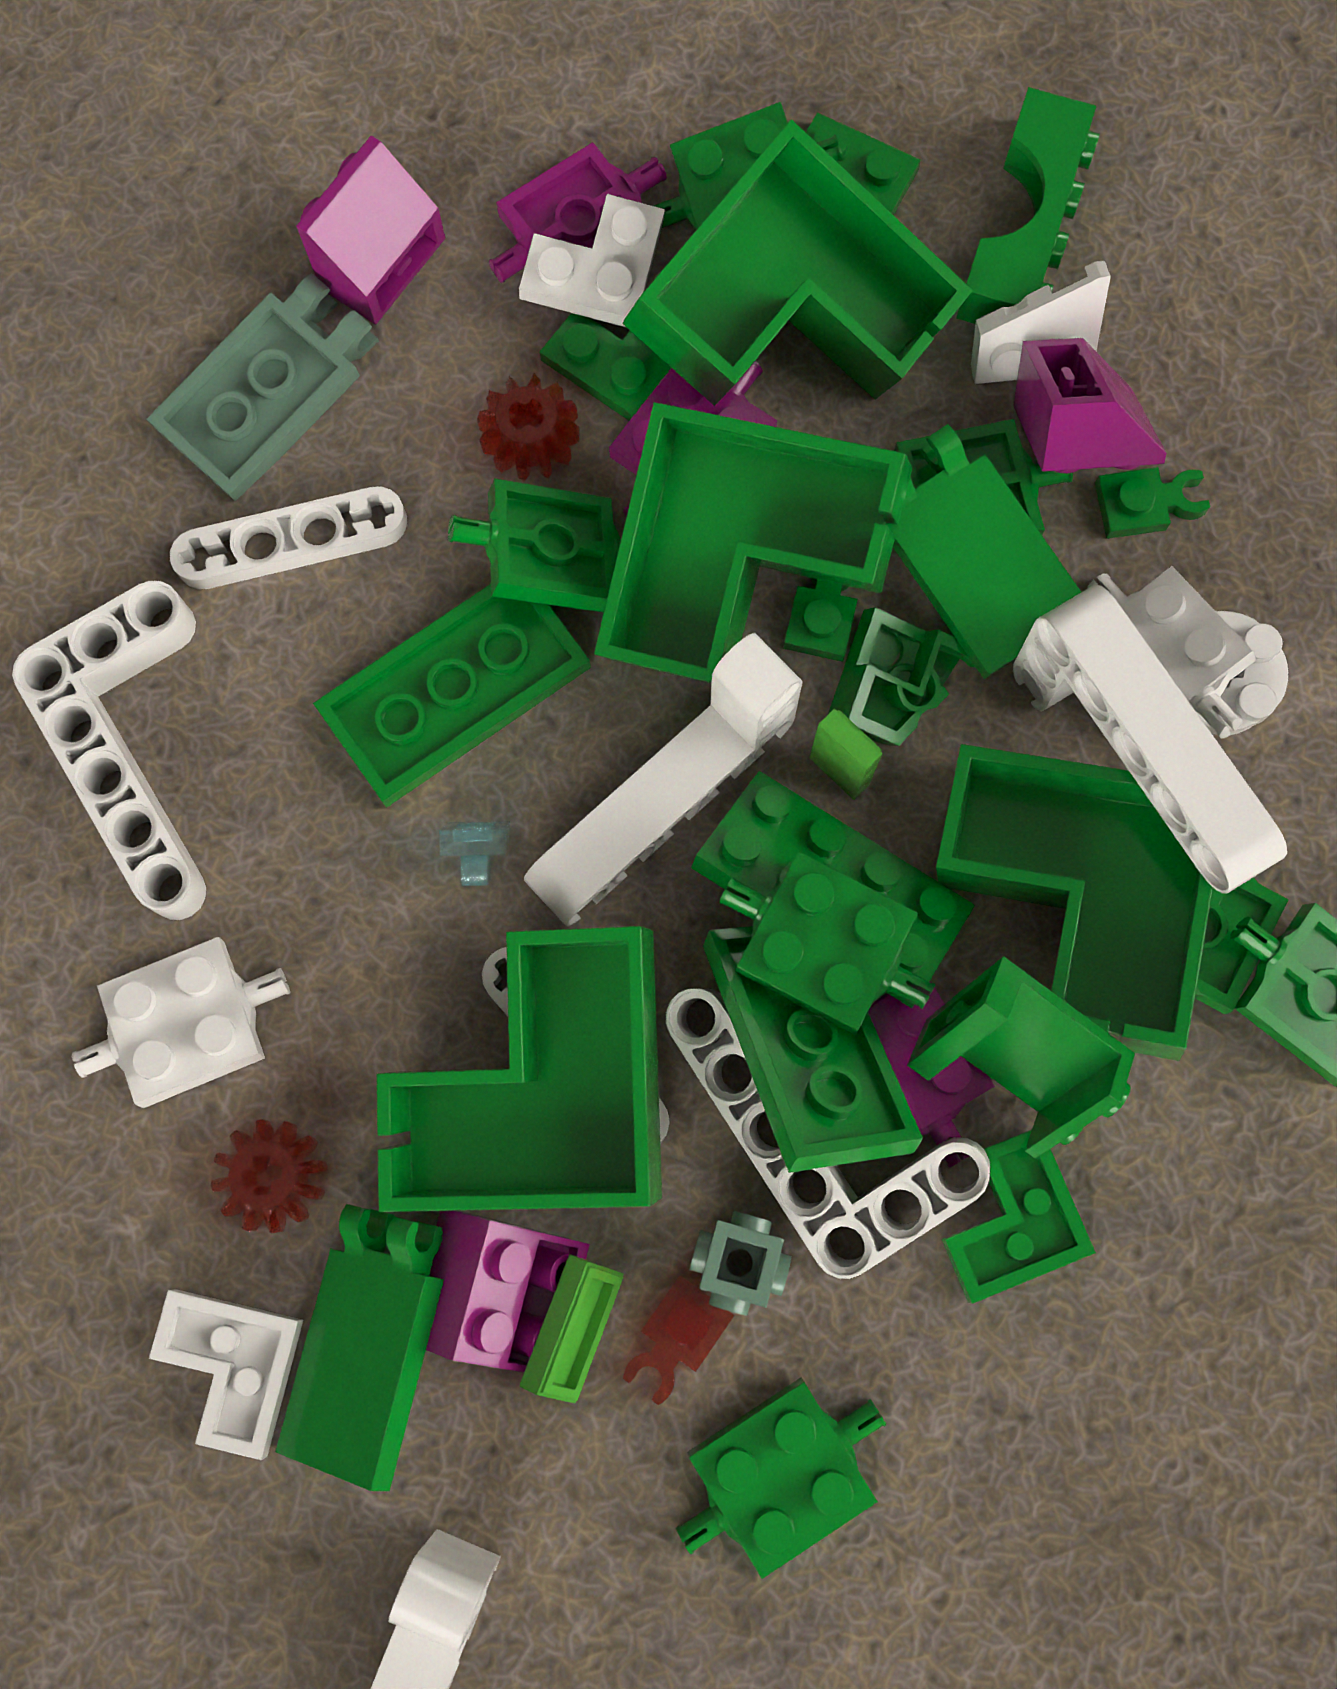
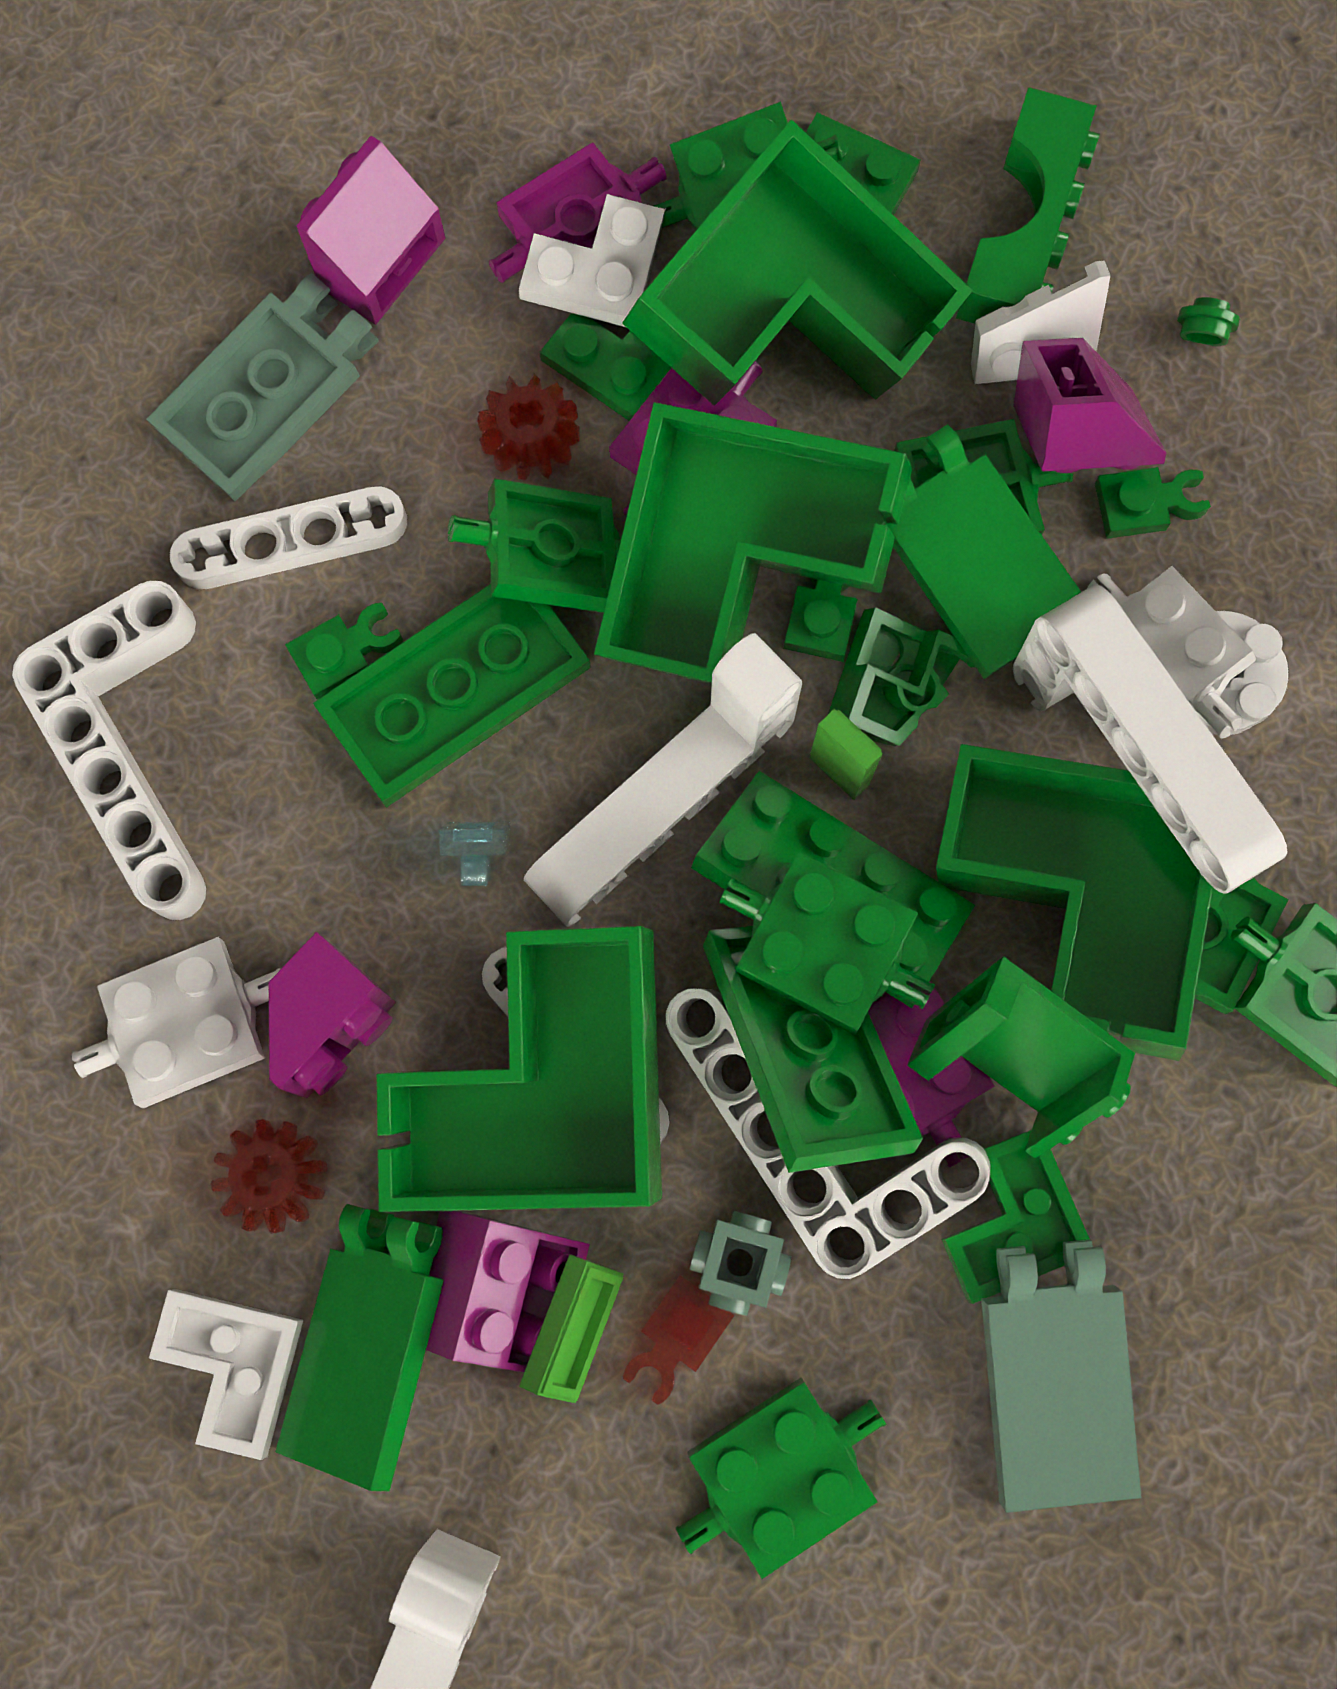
none -> magenta slope [269,932,396,1098]
none -> green plate [285,603,404,700]
none -> sand green tile [981,1239,1141,1513]
none -> green plate [1177,297,1240,346]

